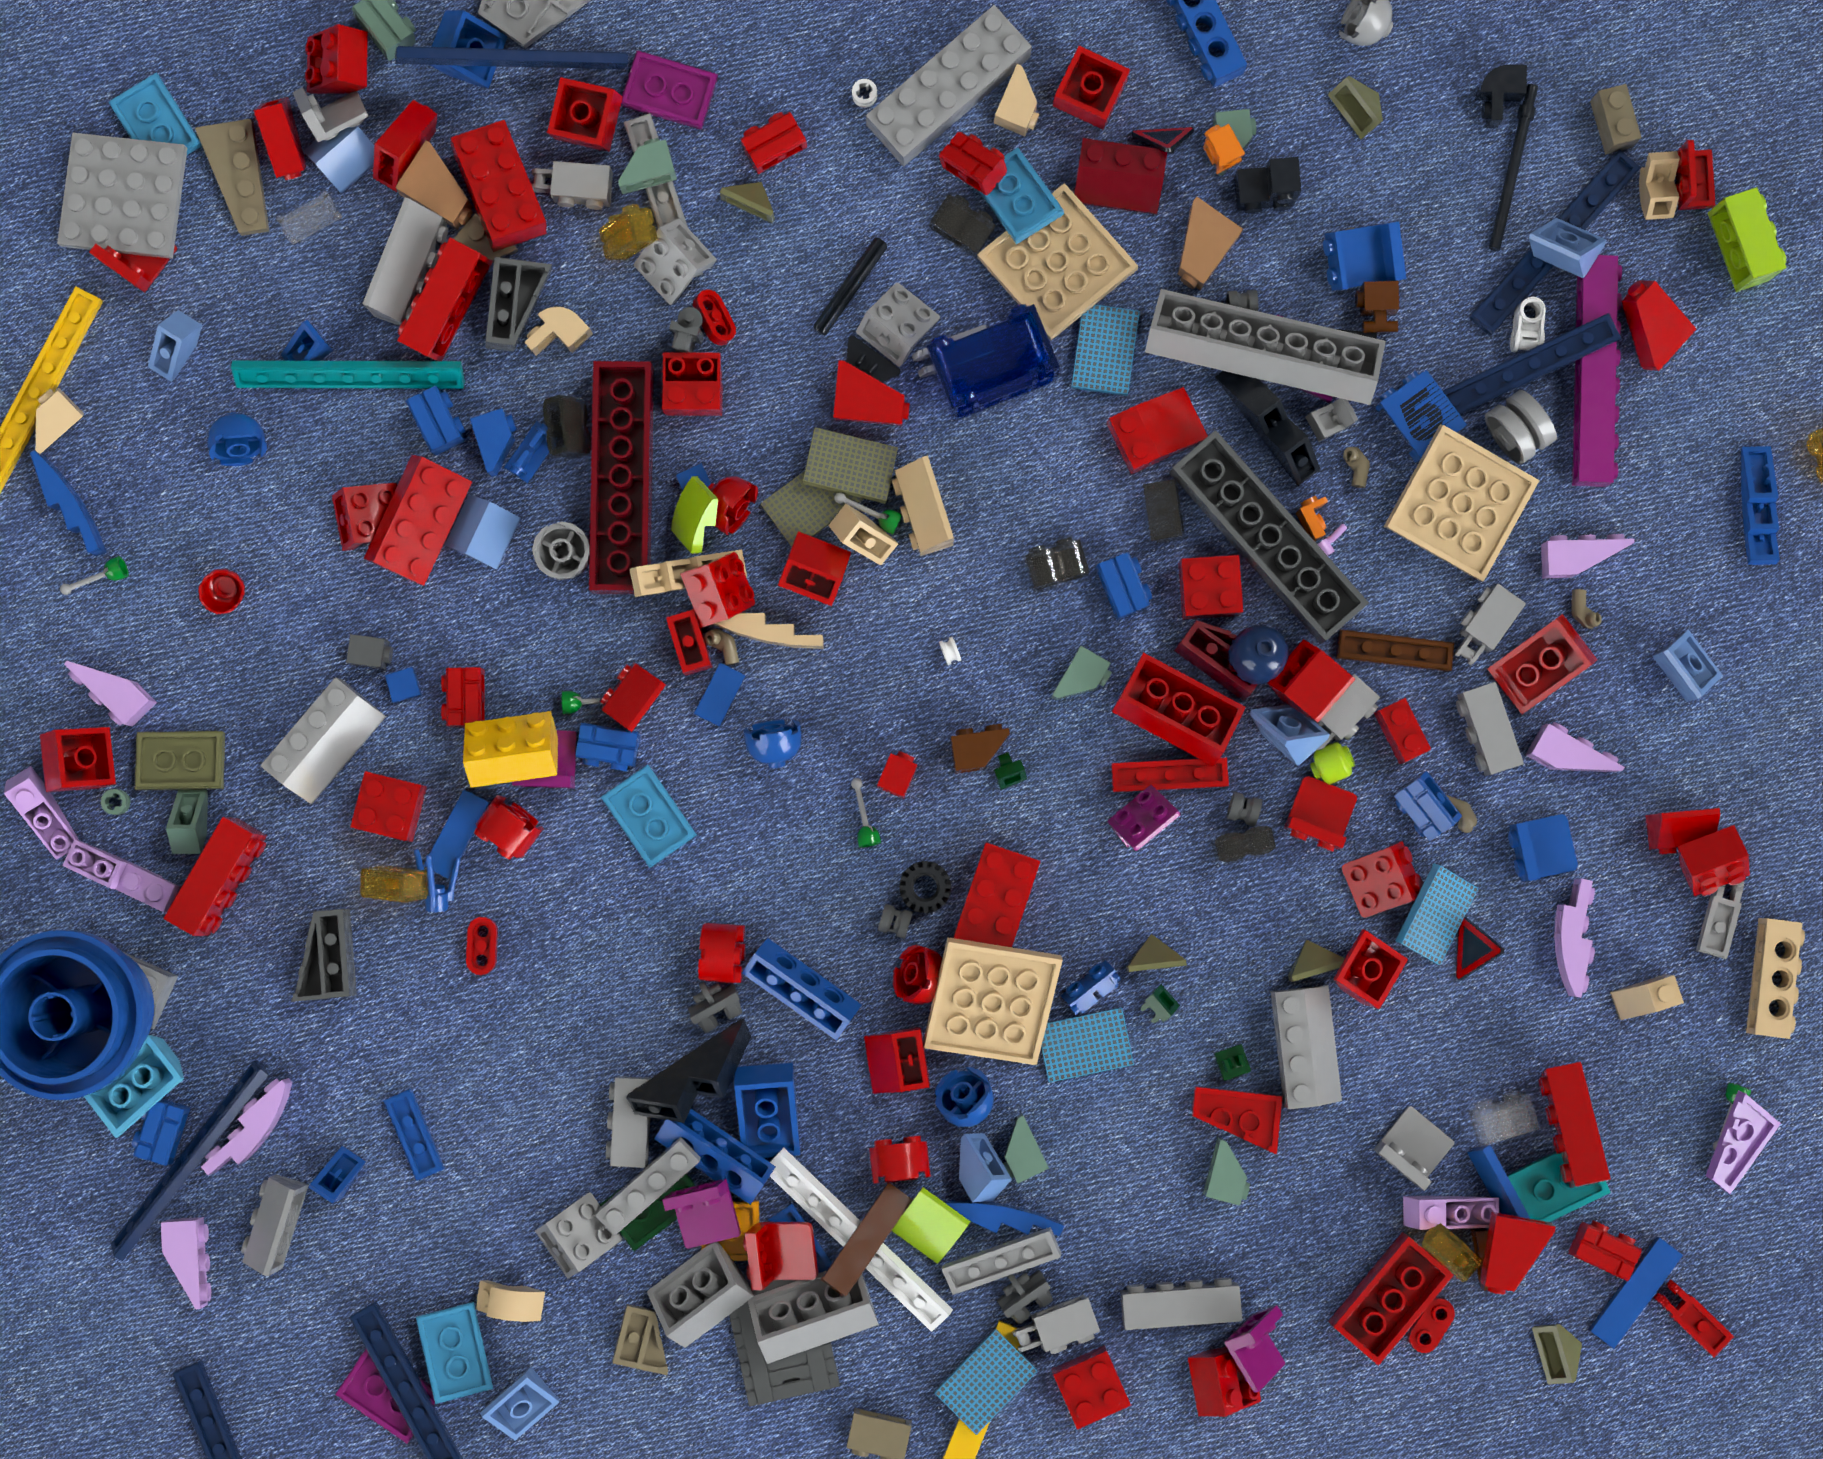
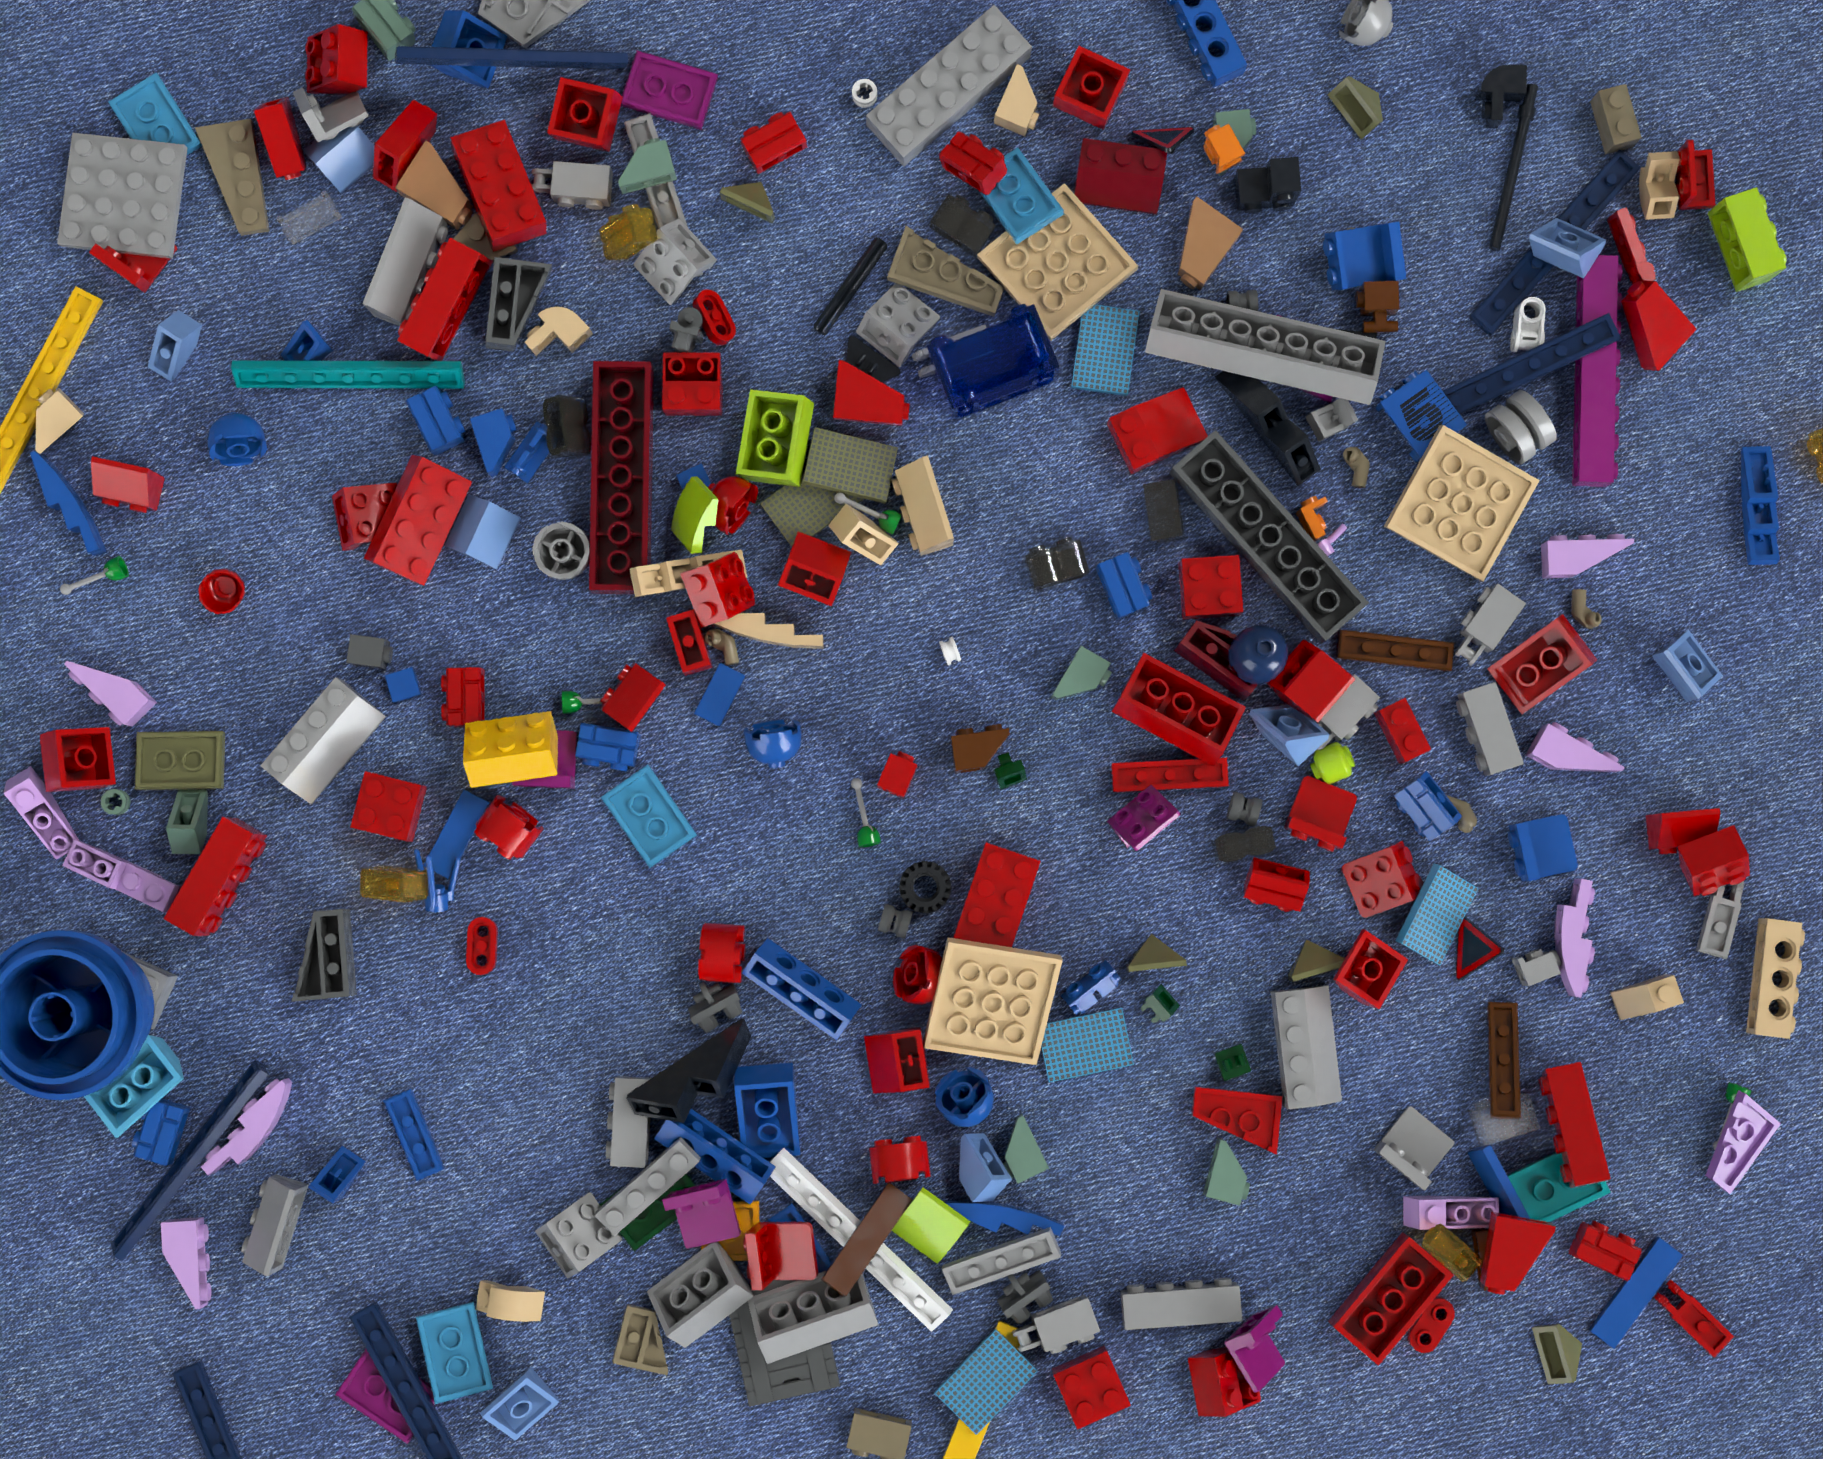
none -> slope [91,456,165,513]
none -> lime brick [736,389,814,487]
none -> dark tan wing [887,226,1004,317]
none -> red brick [1244,857,1310,912]
none -> reddish brown tile [1487,1002,1521,1119]
none -> light grey brick [1511,948,1561,986]
none -> red hinge [1607,207,1656,284]

